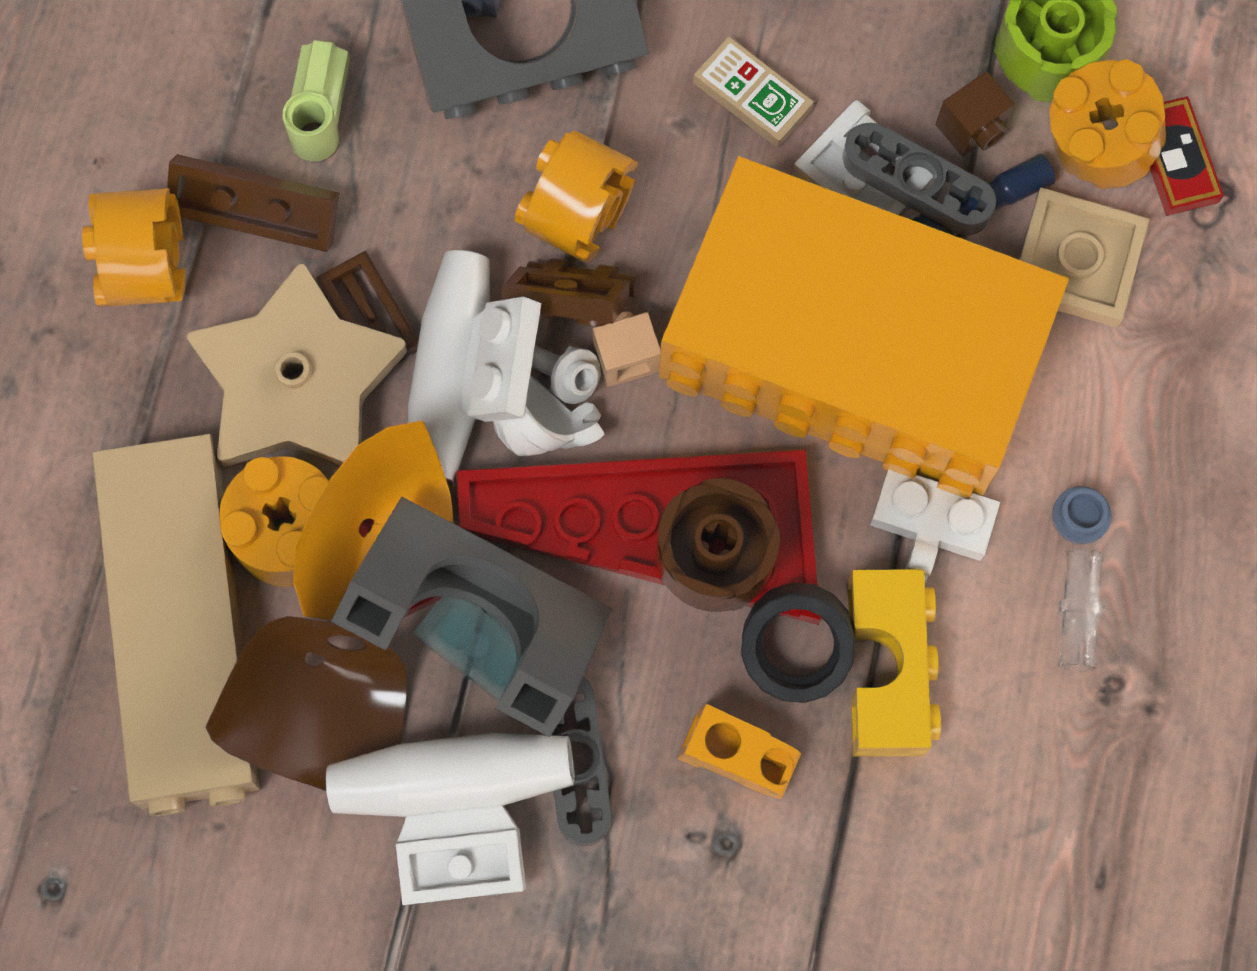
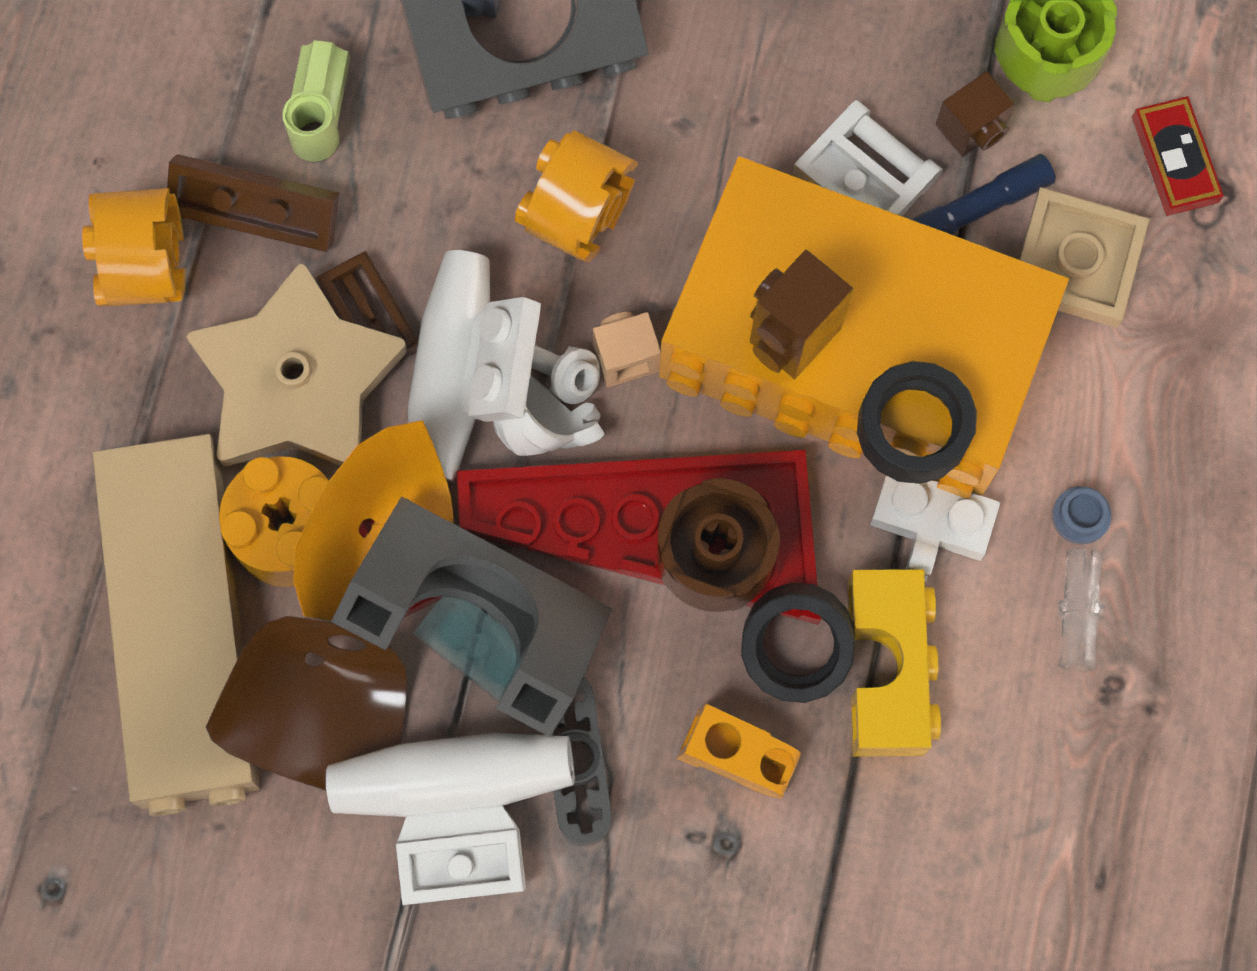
reddish brown plate [501,258,640,327] -> none
tile [693,36,814,148] -> none
dark grey beam [843,123,996,235] -> none
light orange brick [1049,59,1166,189] -> none
none -> reddish brown brick [749,249,853,380]
none -> black tyre [857,361,977,484]

